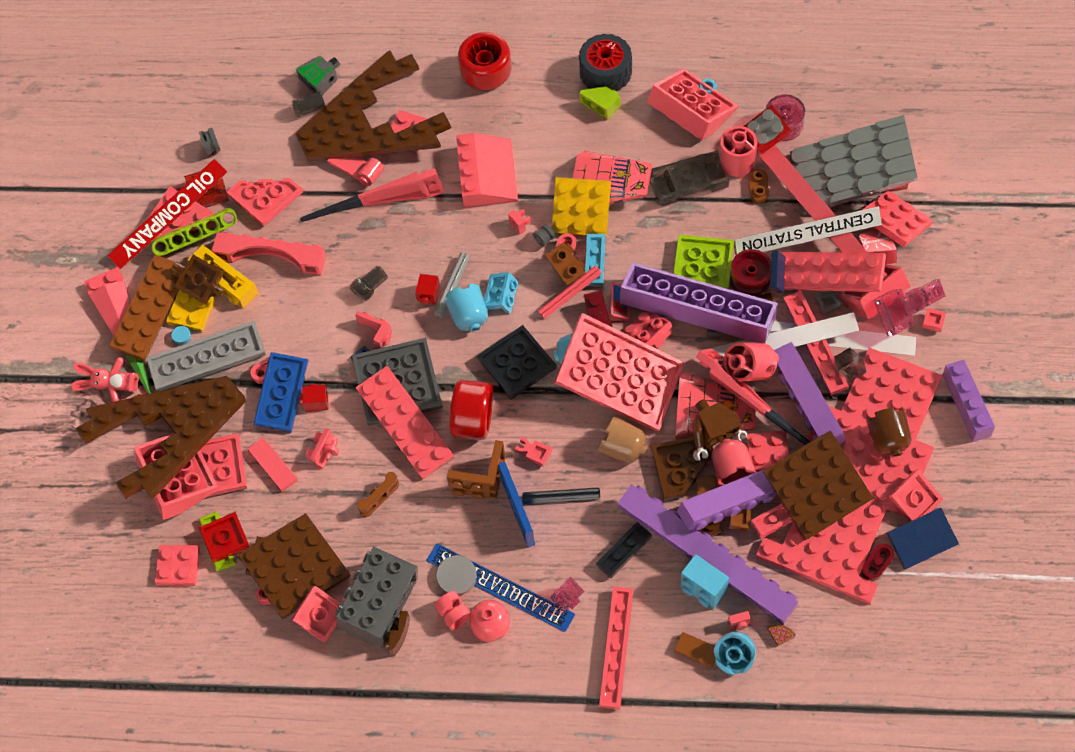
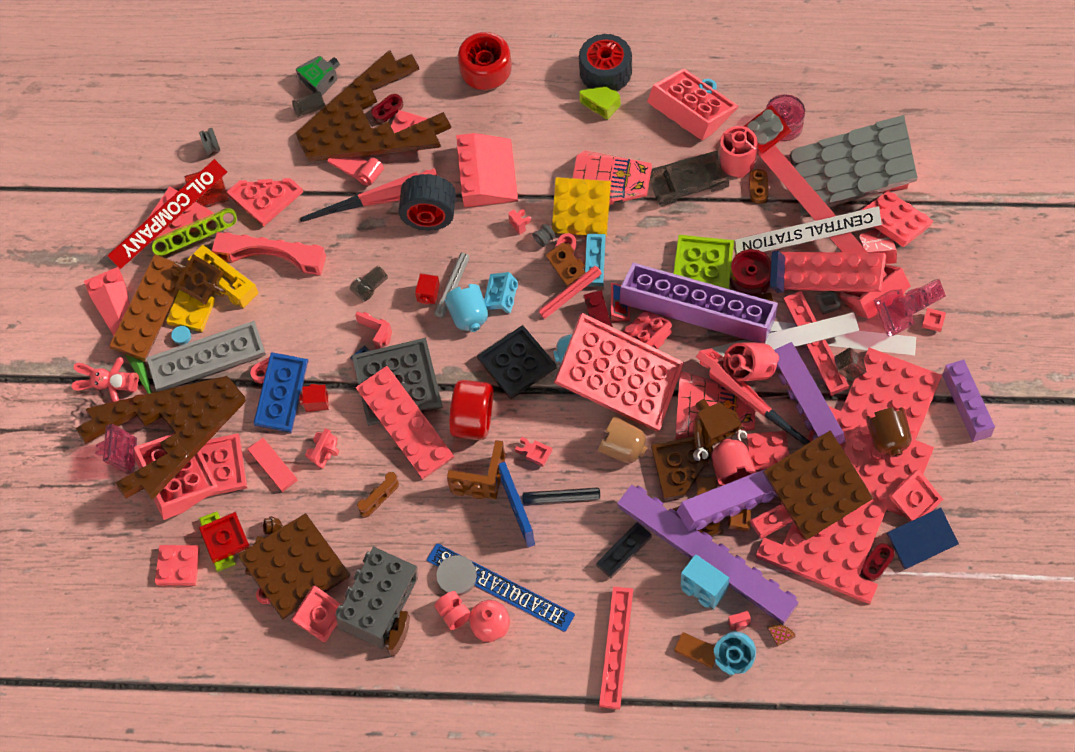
clear pink brick [550,577,585,612] -> none
none -> clear pink plate [95,424,137,474]
none -> reddish brown plate [263,516,283,535]
none -> dark red plate [372,94,404,123]
none -> black wheel [398,174,456,231]

